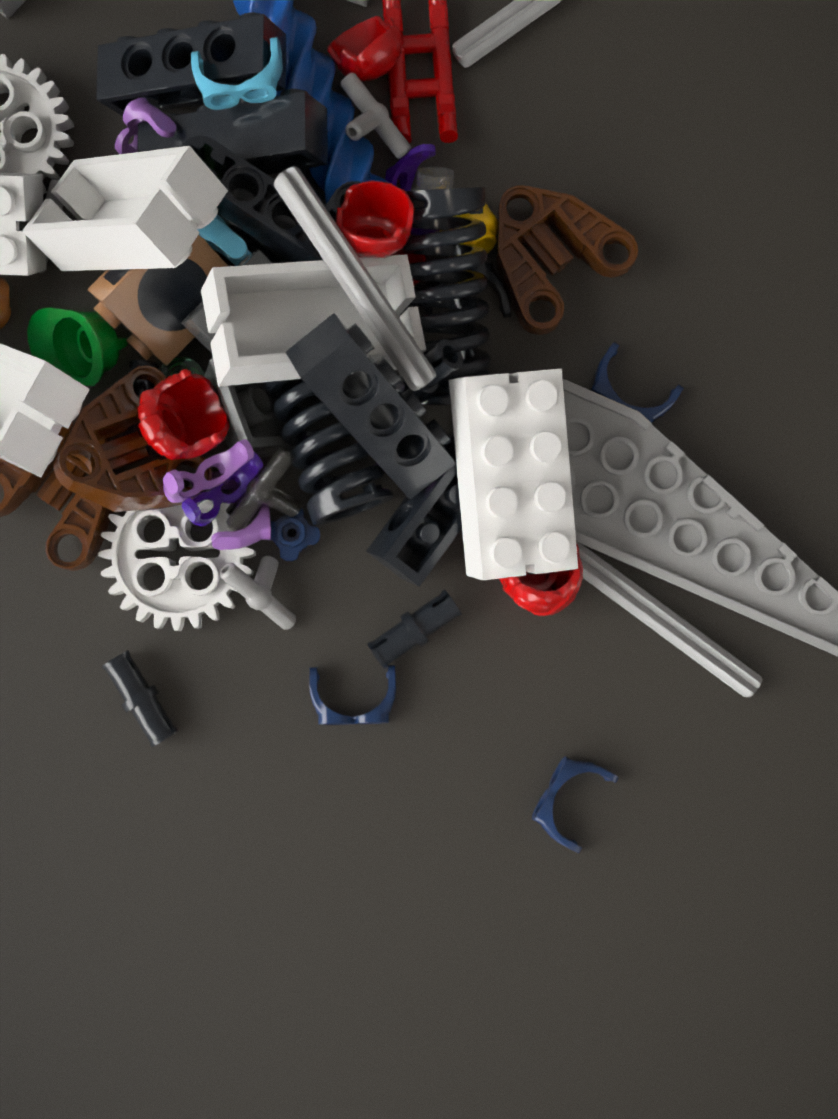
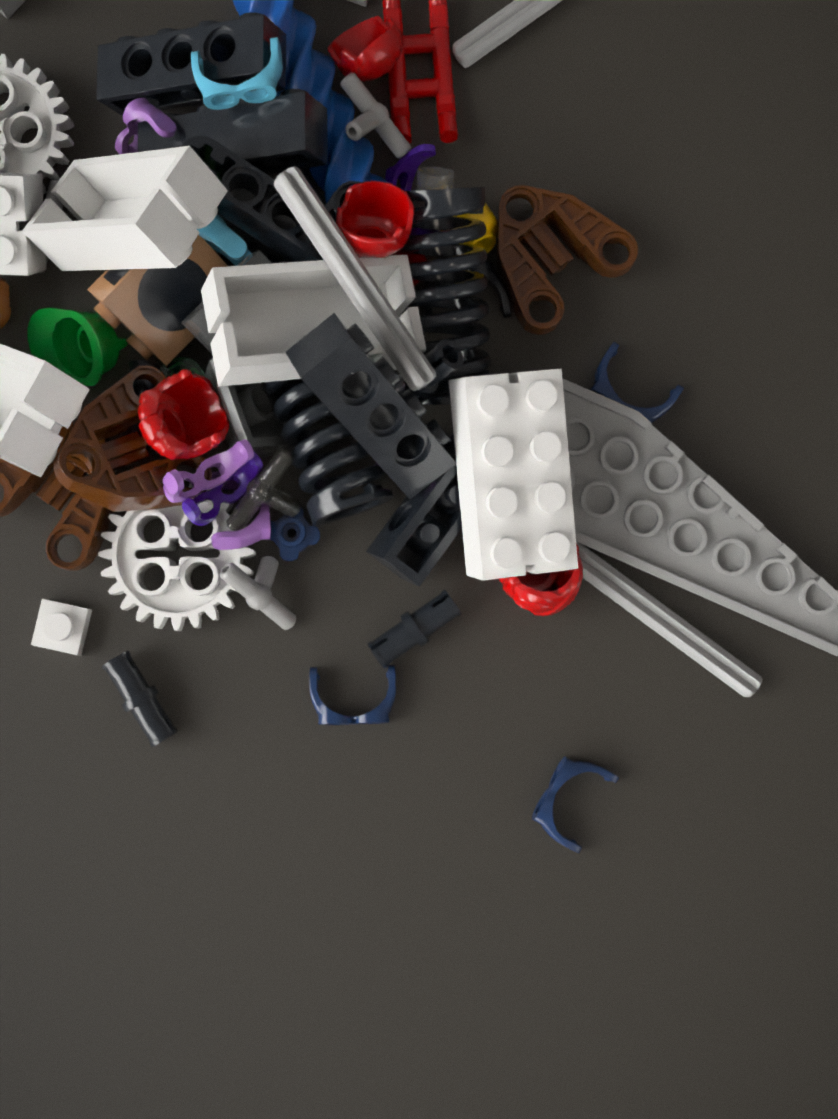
none -> white plate [31,599,92,655]

